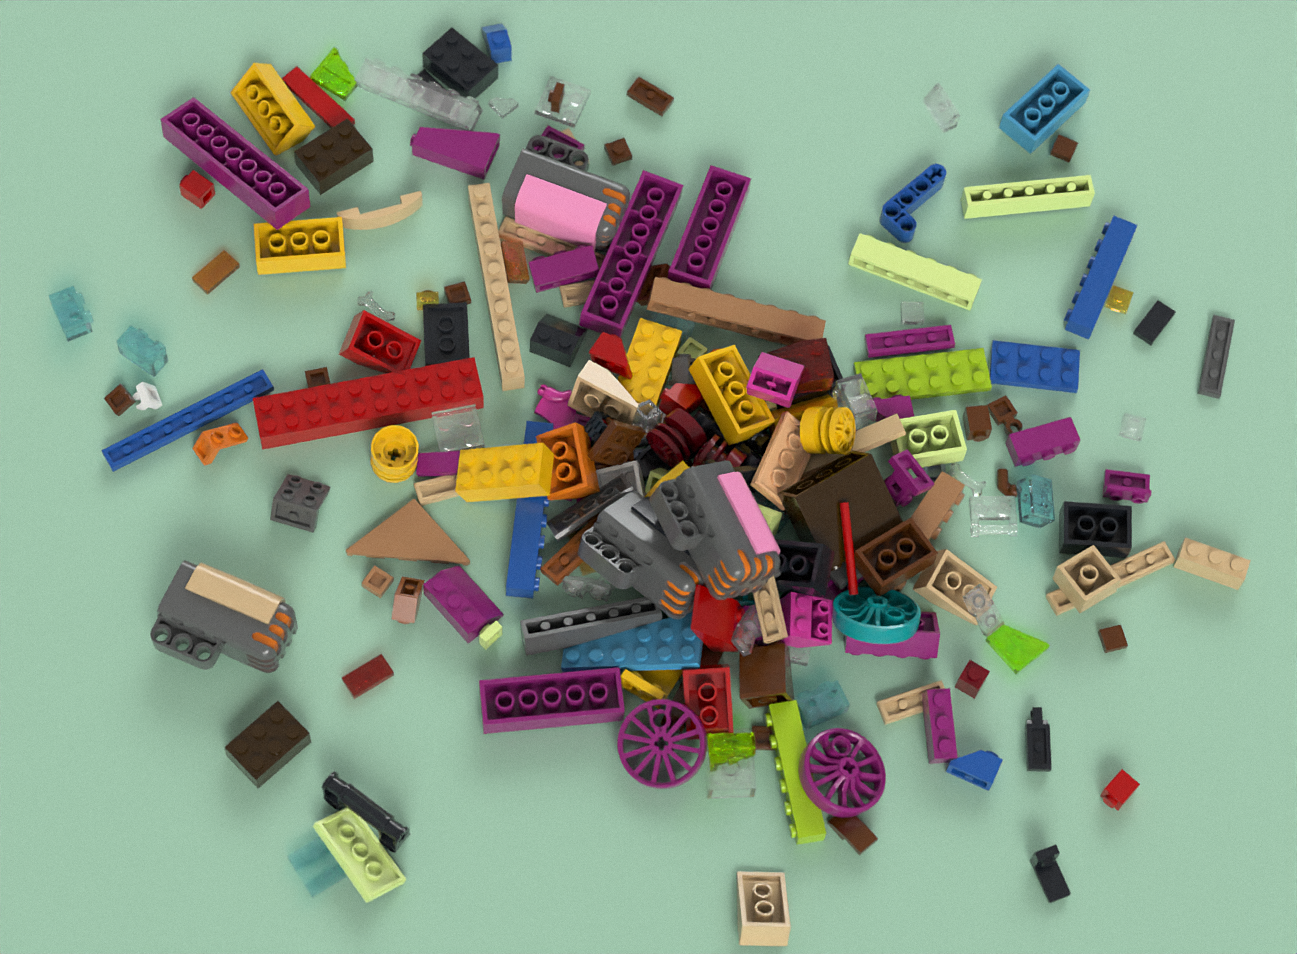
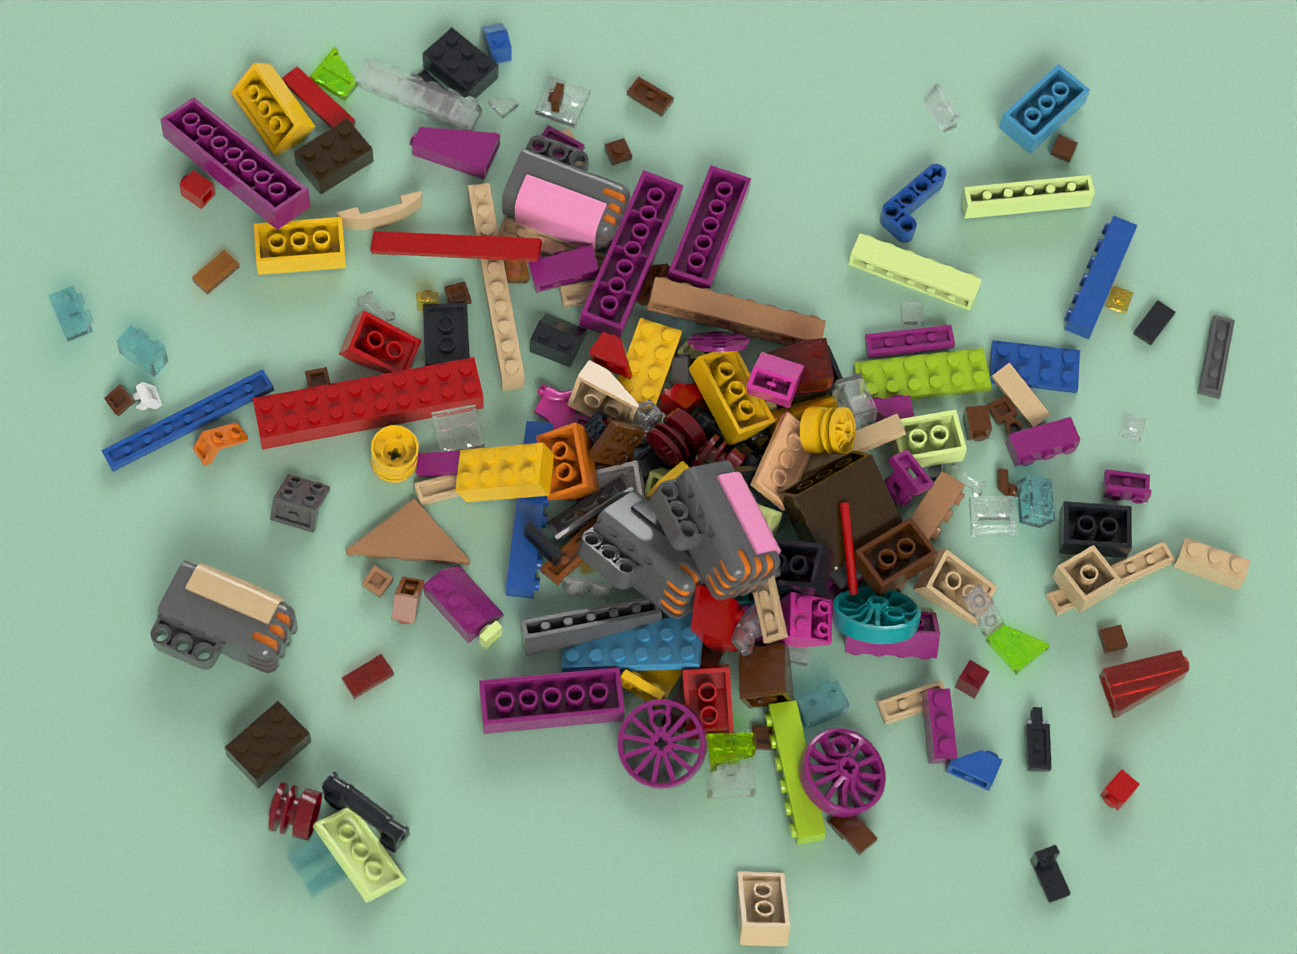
none -> dark red wheel [268,782,322,840]
none -> red tile [370,231,542,262]
none -> black tile [524,522,563,567]
none -> magenta piece [688,331,749,352]
none -> tan tile [991,363,1051,428]
none -> clear red slope [1099,650,1190,719]

